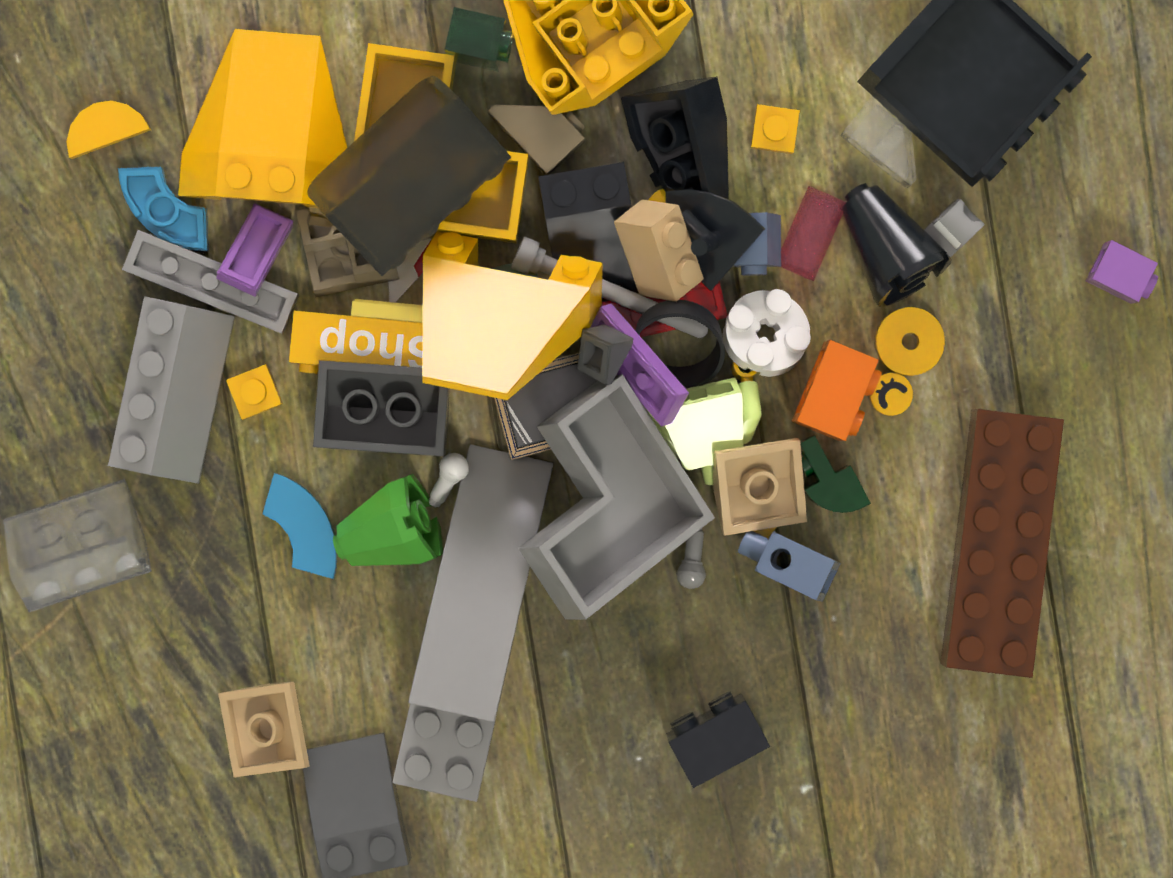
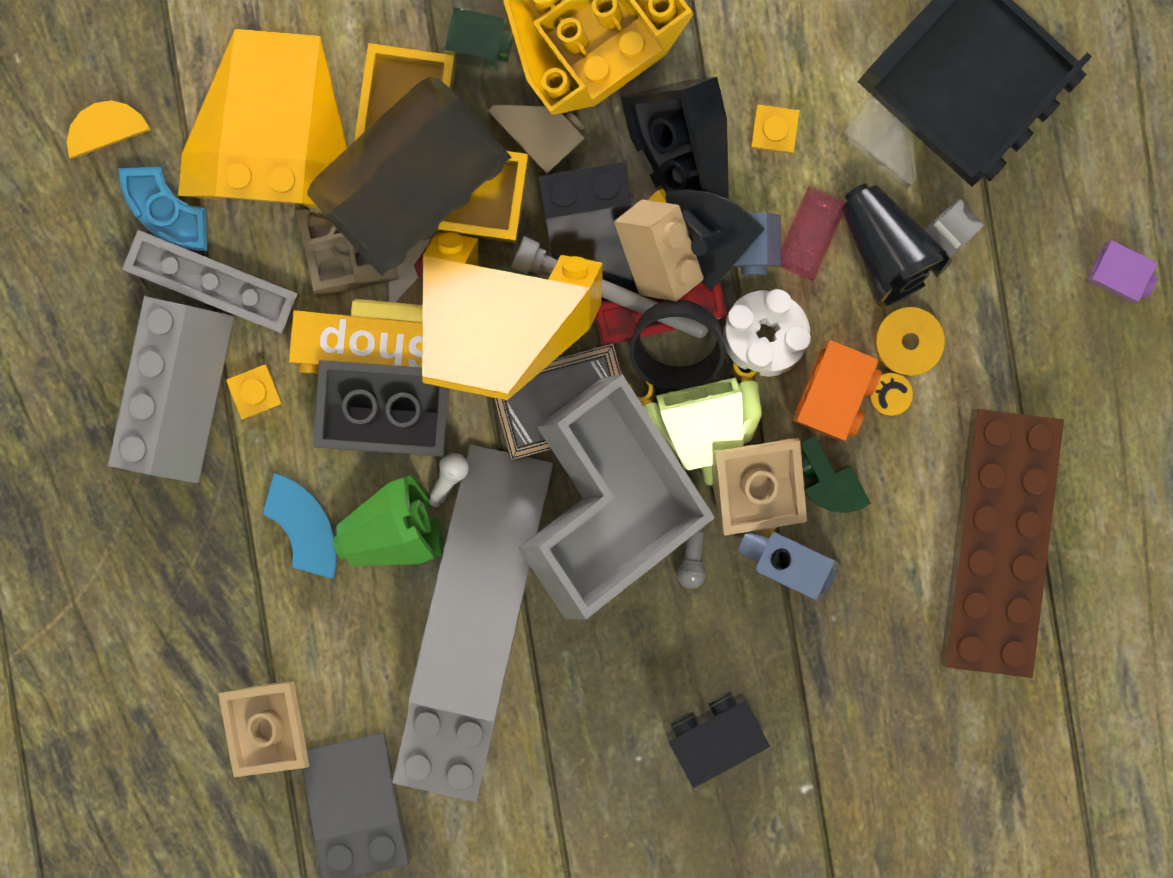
clear slope [3,479,152,612] -> none
medium lavender tile [216,203,294,297] -> none
dark grey slope [577,325,633,385] -> none
medium lavender tile [590,304,689,426] -> none

